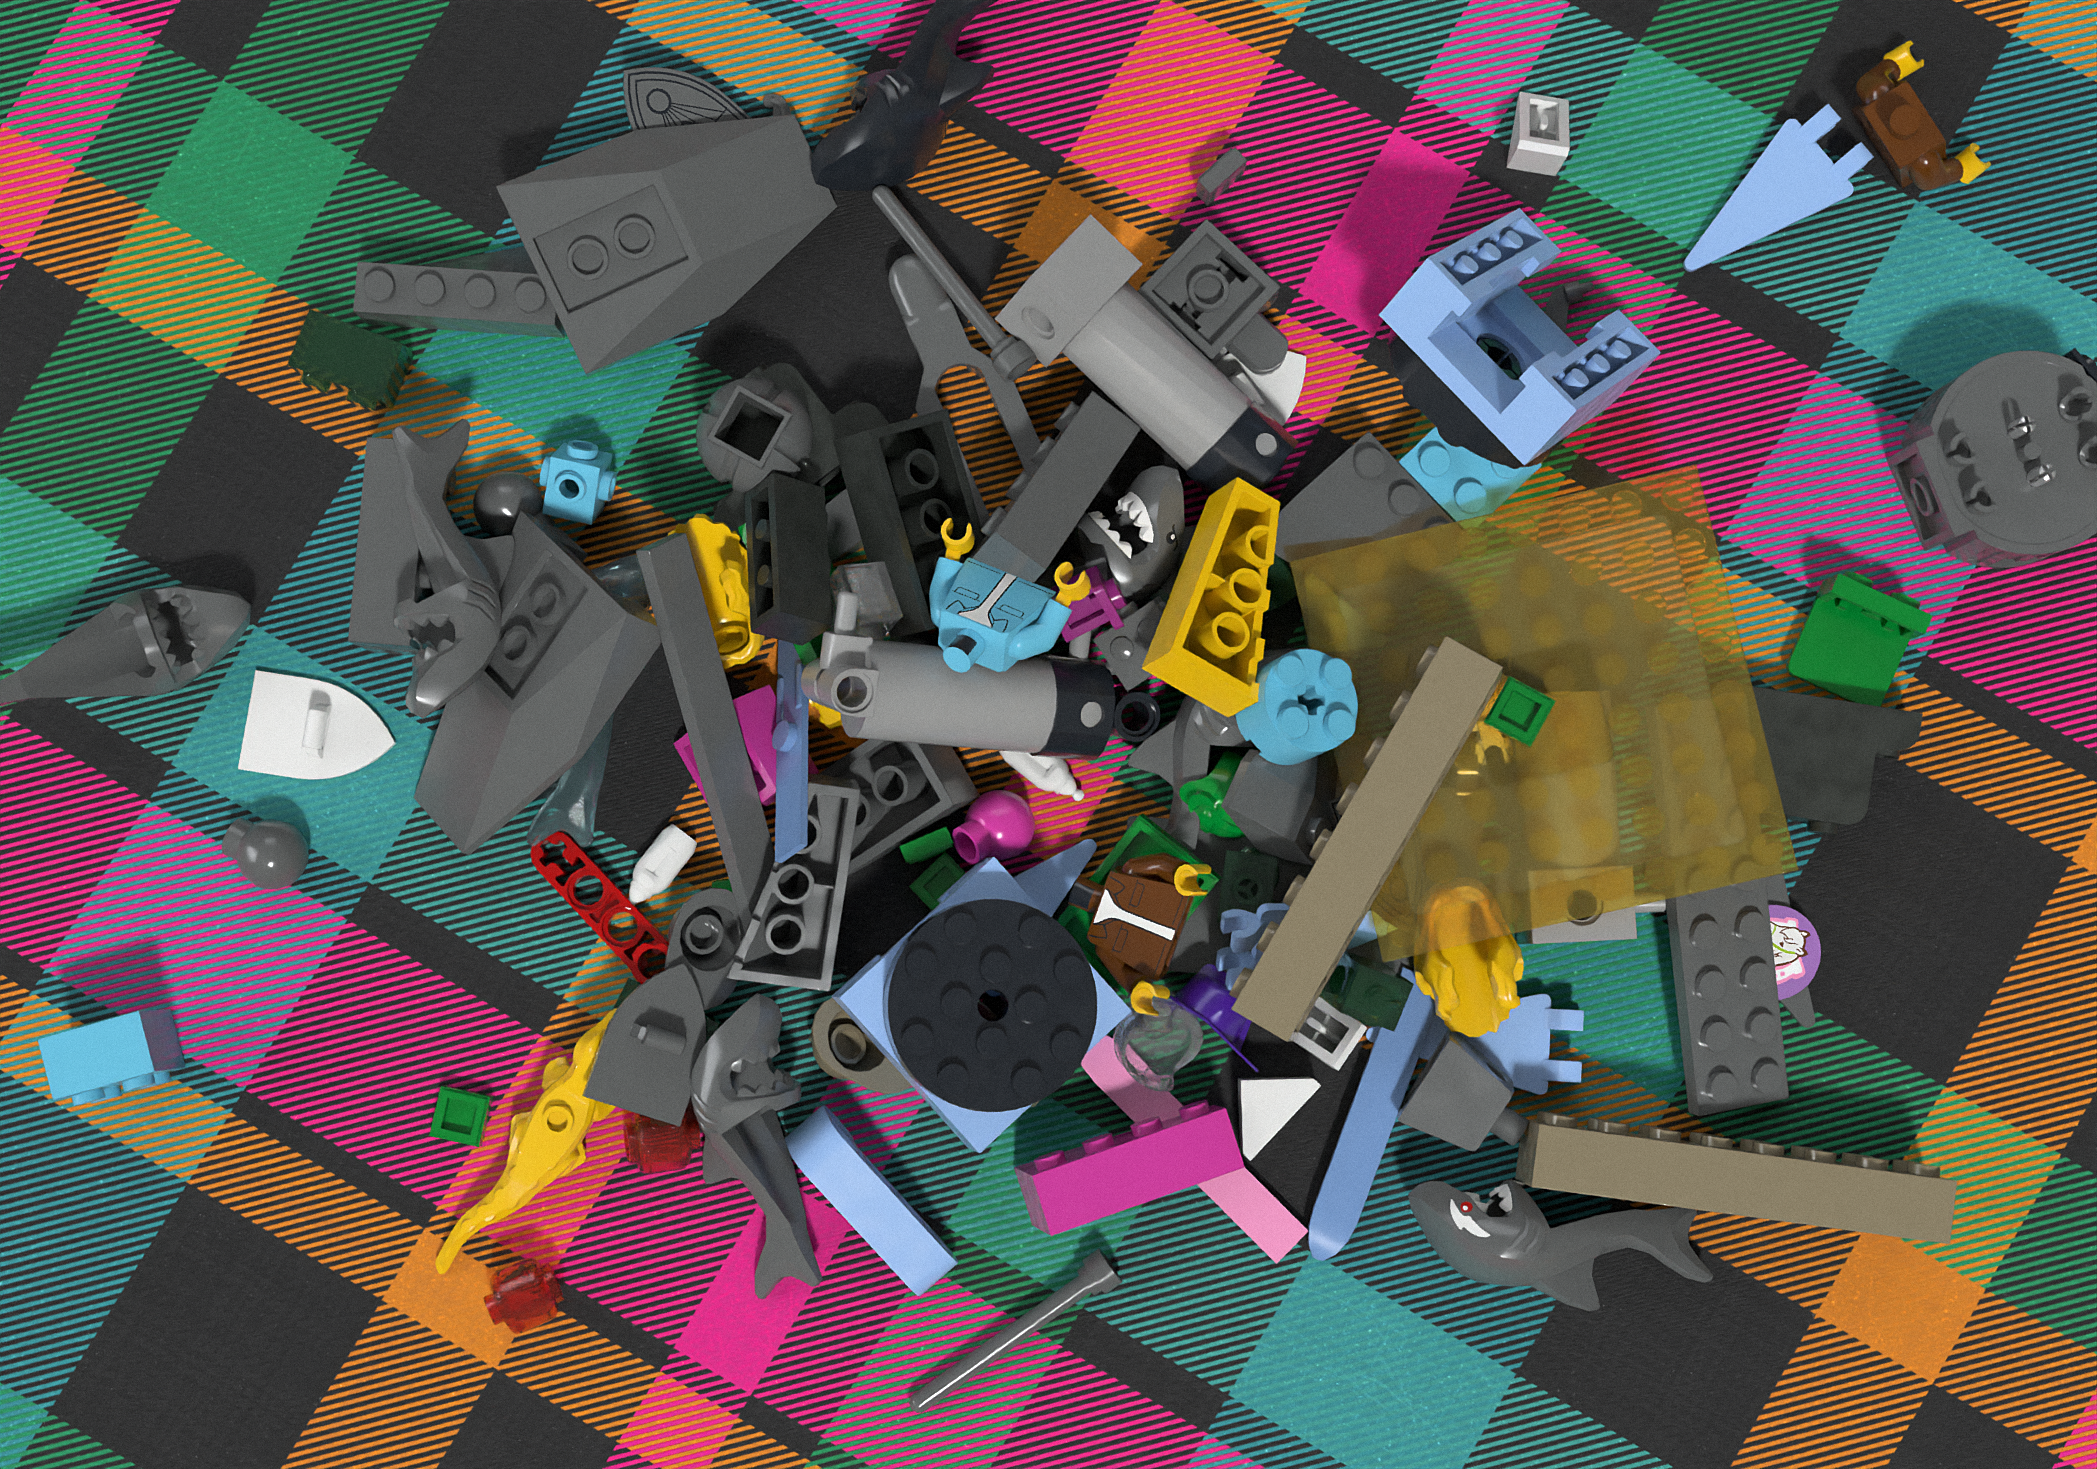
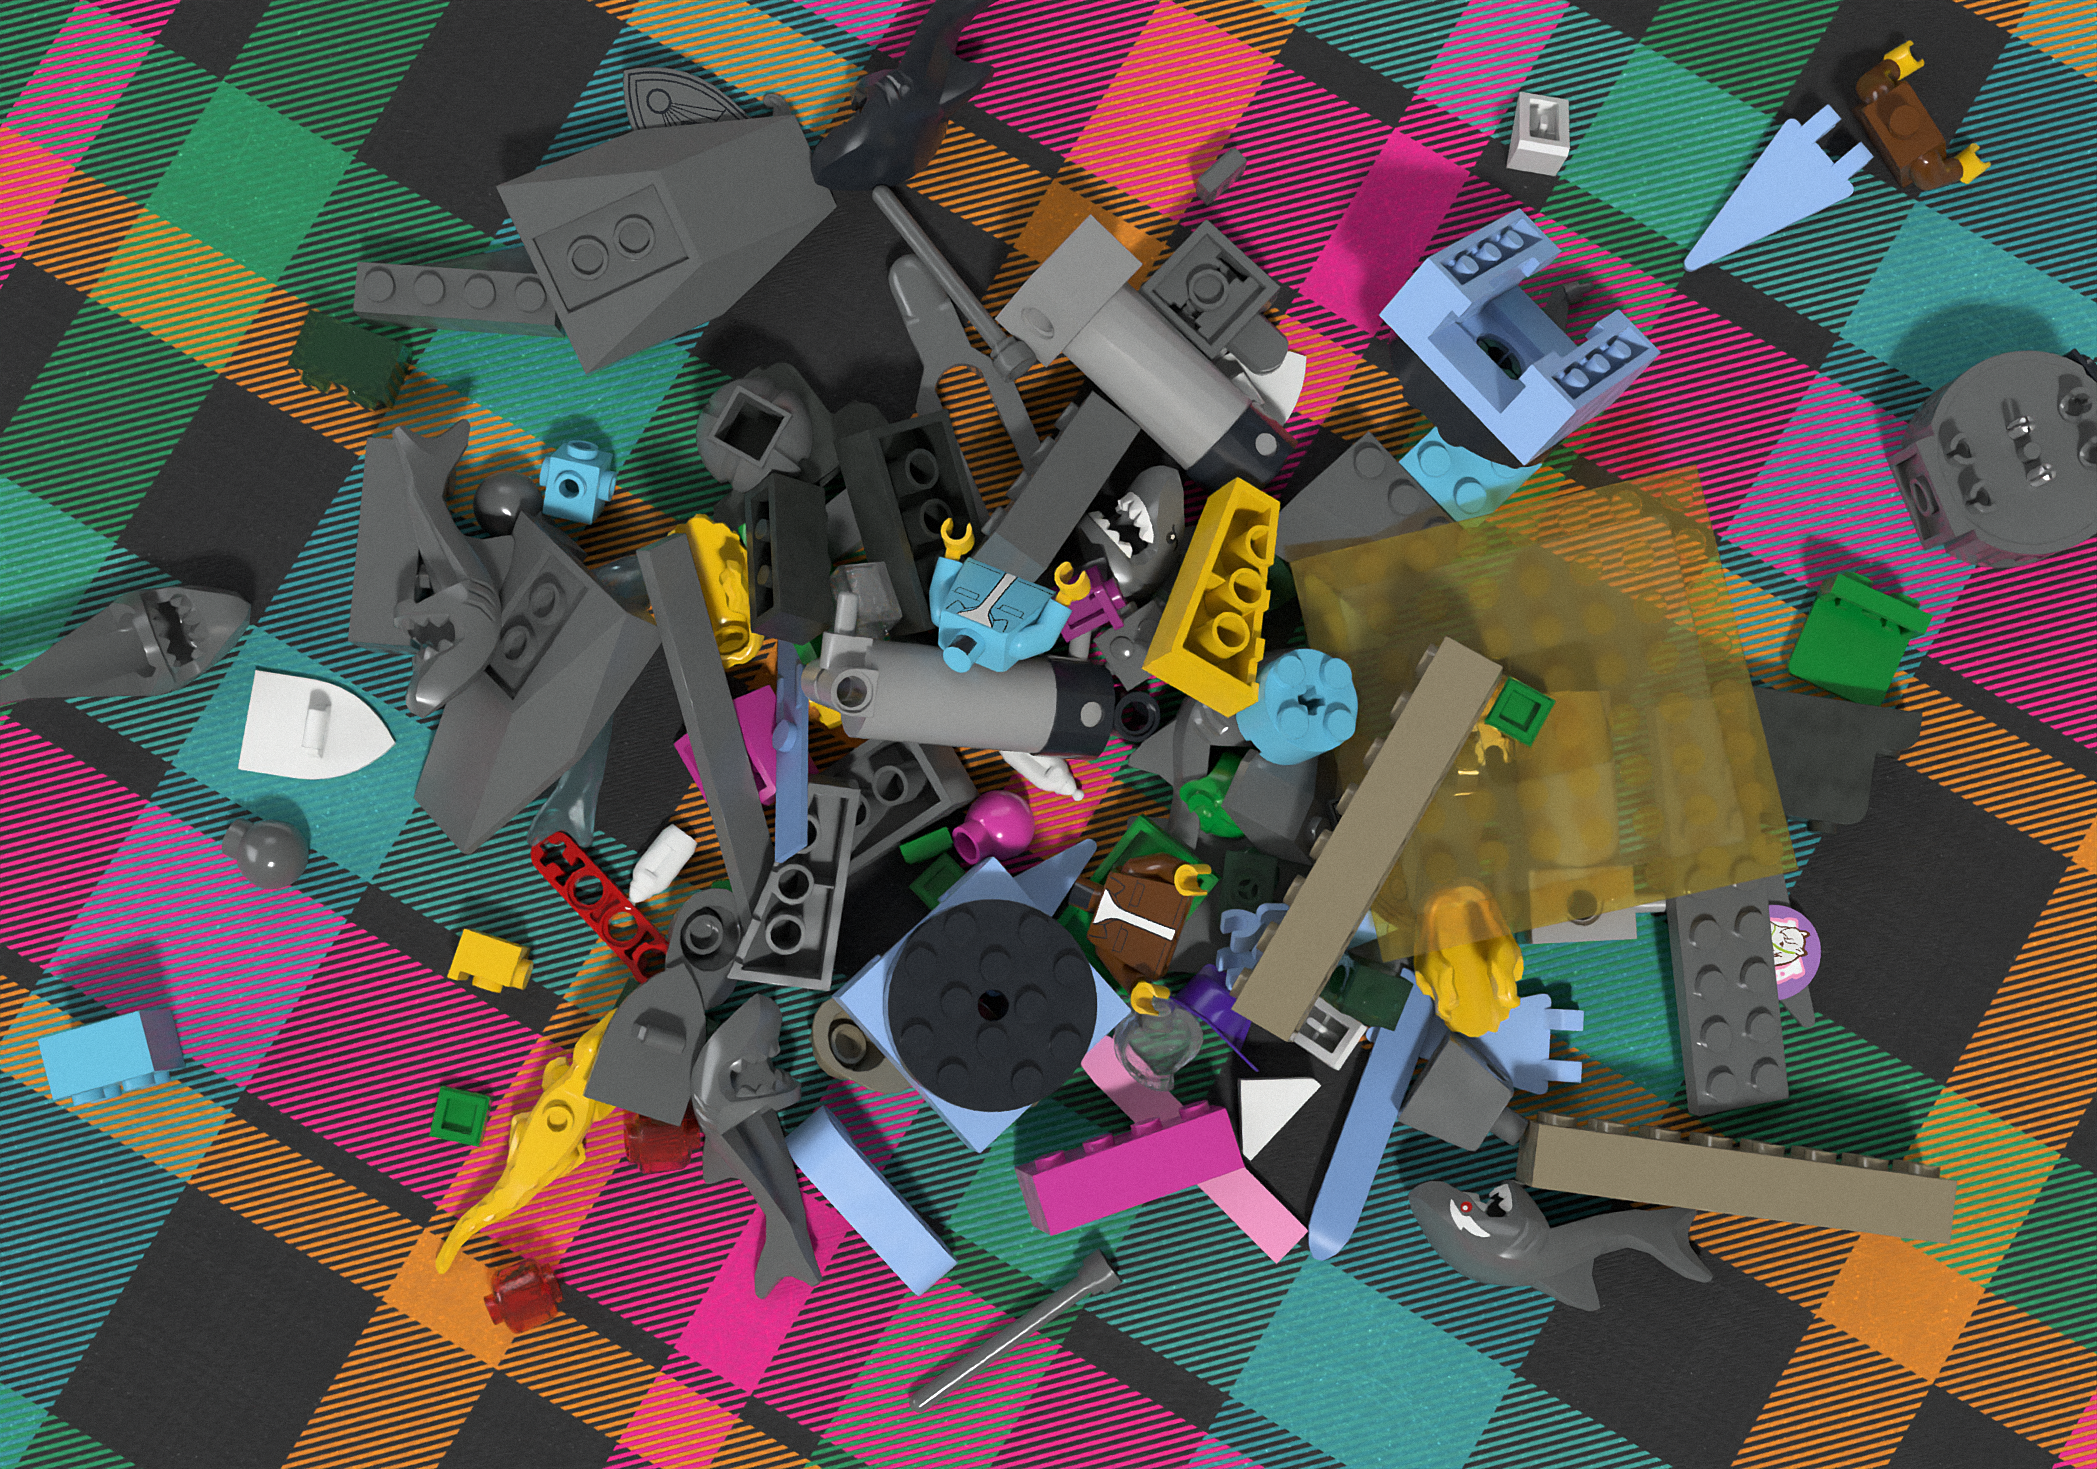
none -> yellow brick [447,929,534,993]

